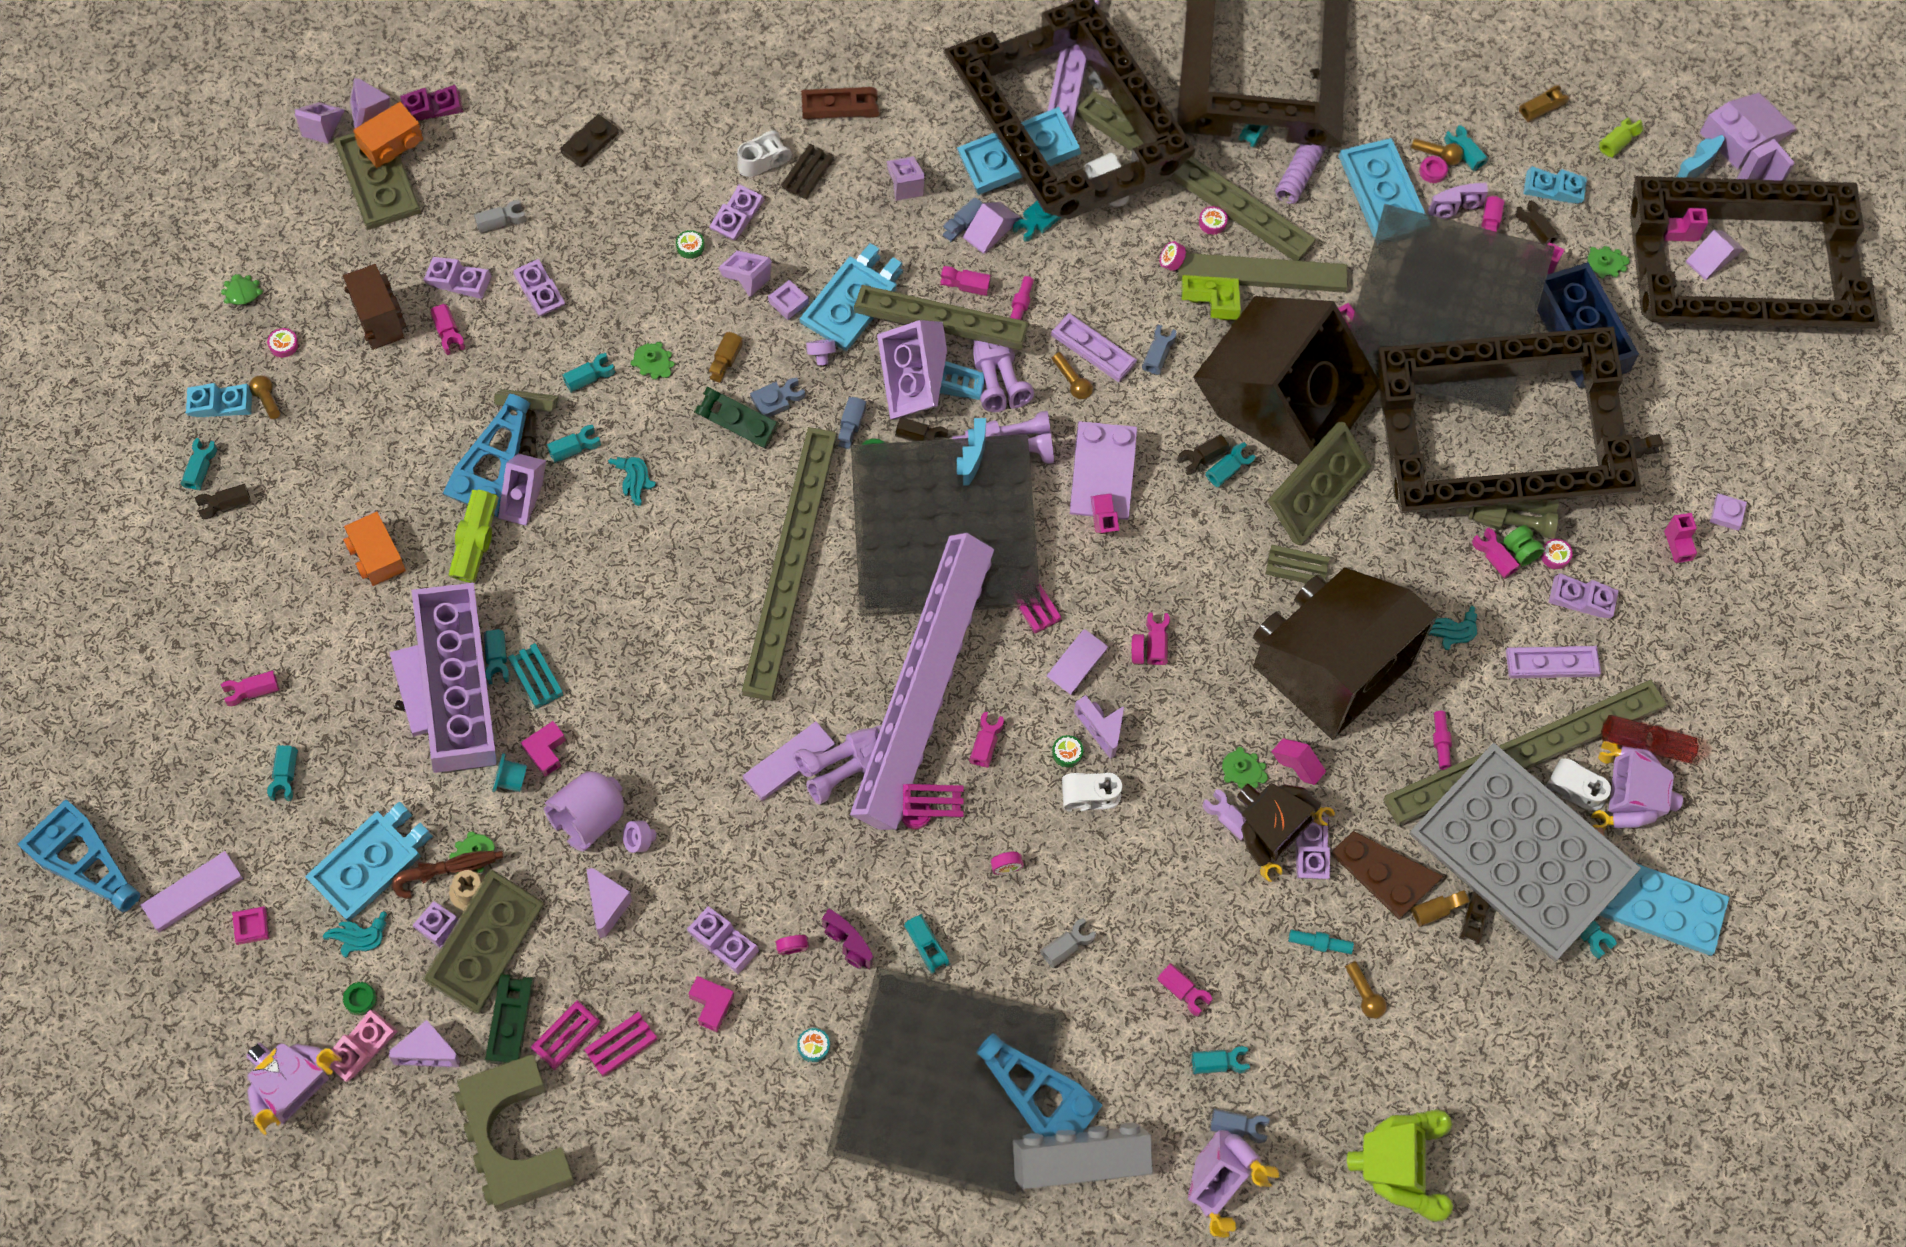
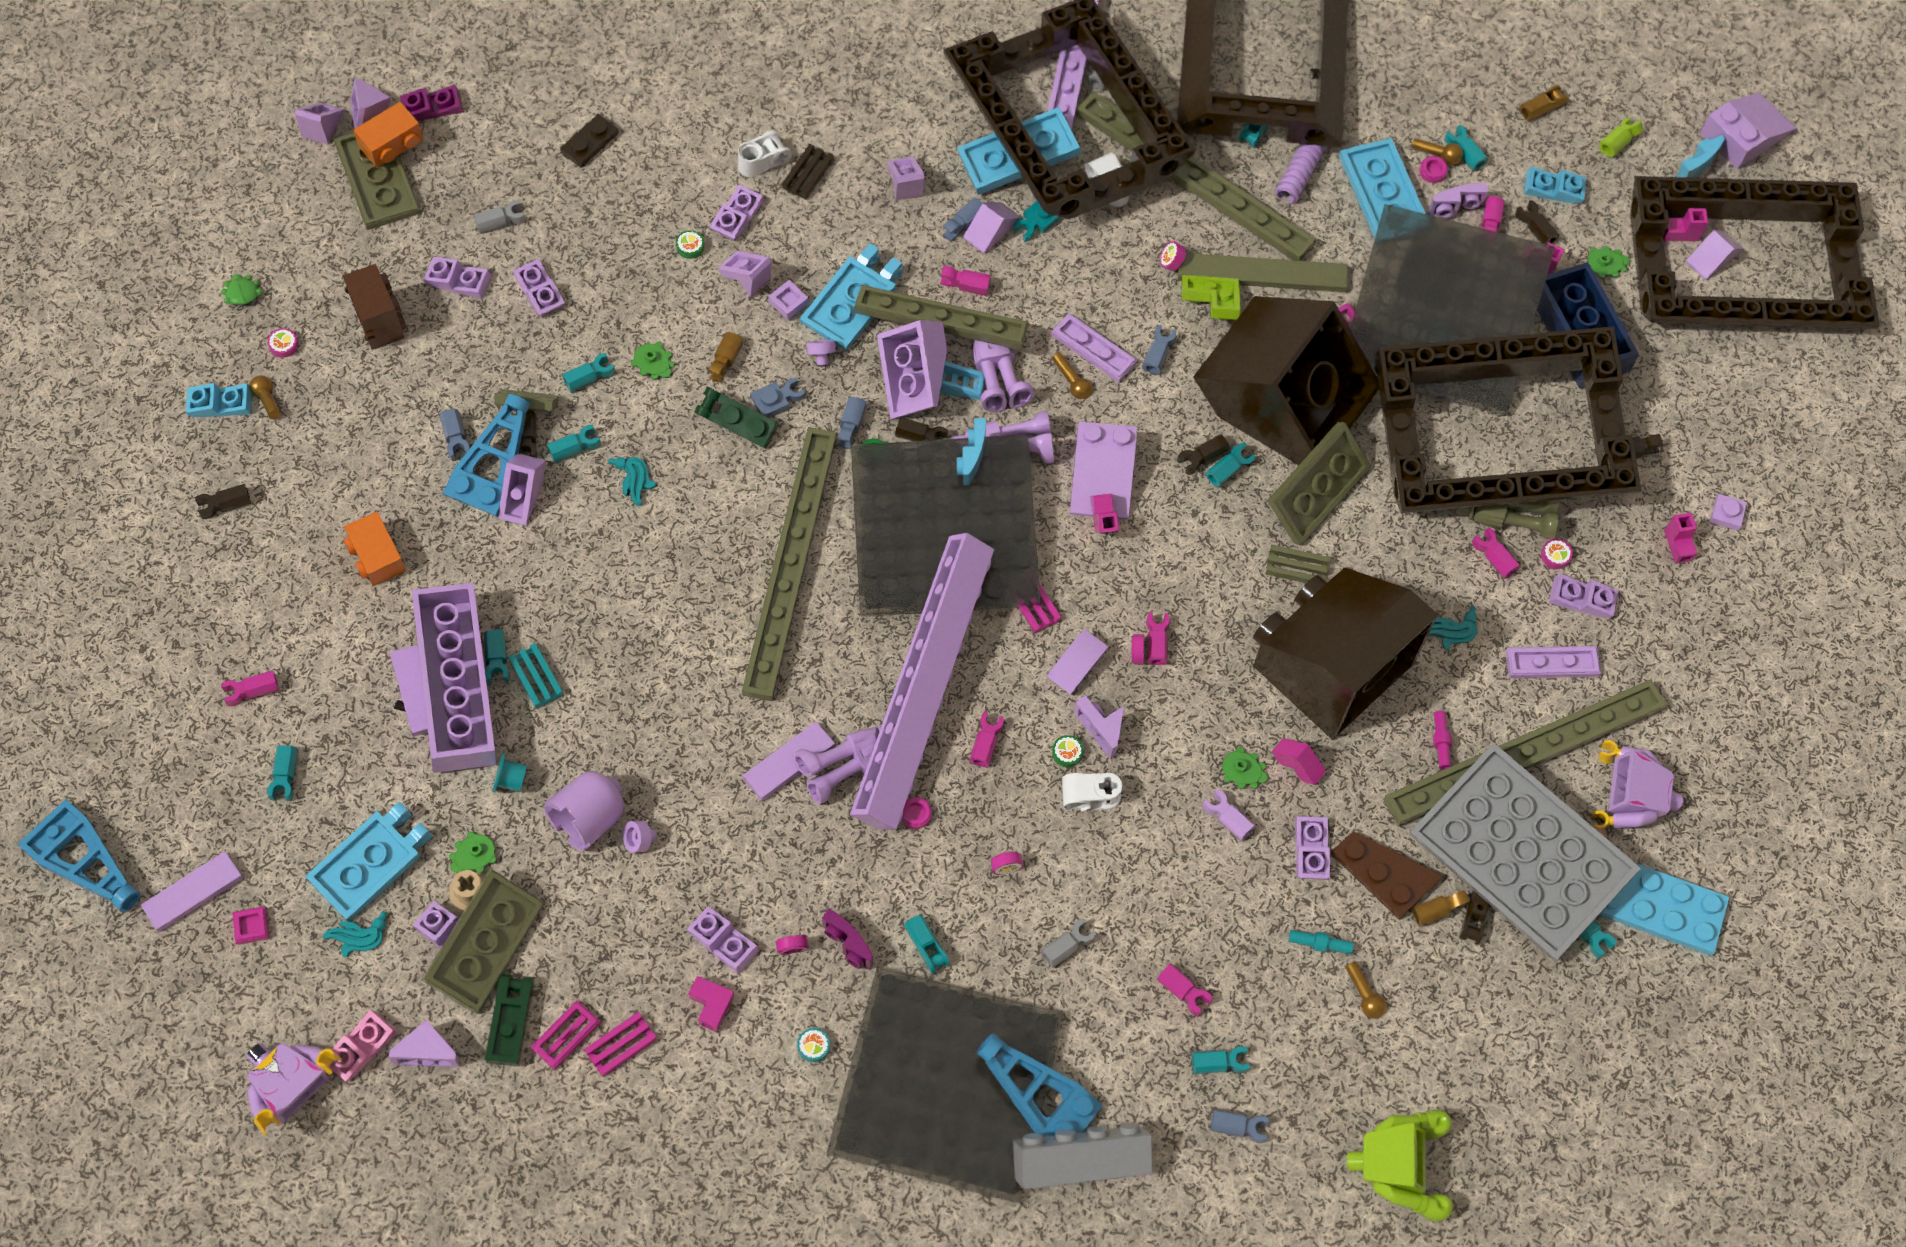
teal bar [180,438,217,491] -> none
green tile [343,982,377,1016] -> none
copper piece [392,851,504,899] -> none
dark pink bar [430,304,465,355] -> none
lime piece [448,489,499,583] -> none
olive arch [454,1054,575,1212] -> none
dark pink piece [521,721,566,777] -> none
lavender slope [586,868,632,938] -> none
copper plate [801,87,879,119] -> none
dark pink tile [903,784,964,817] -> none
dark pink bar [1010,276,1034,320] -> none
lavender torso [1188,1130,1279,1238] -> none
tile [1199,206,1227,235] -> none
dark brown torso [1237,783,1335,882] -> none
bright green wheel [1503,525,1545,567] -> none
white piece [1546,758,1611,811] -> none
clear red piece [1601,715,1699,764] -> none
lavender panel [1737,139,1794,180] -> none
none -> sand blue bar [440,408,470,461]

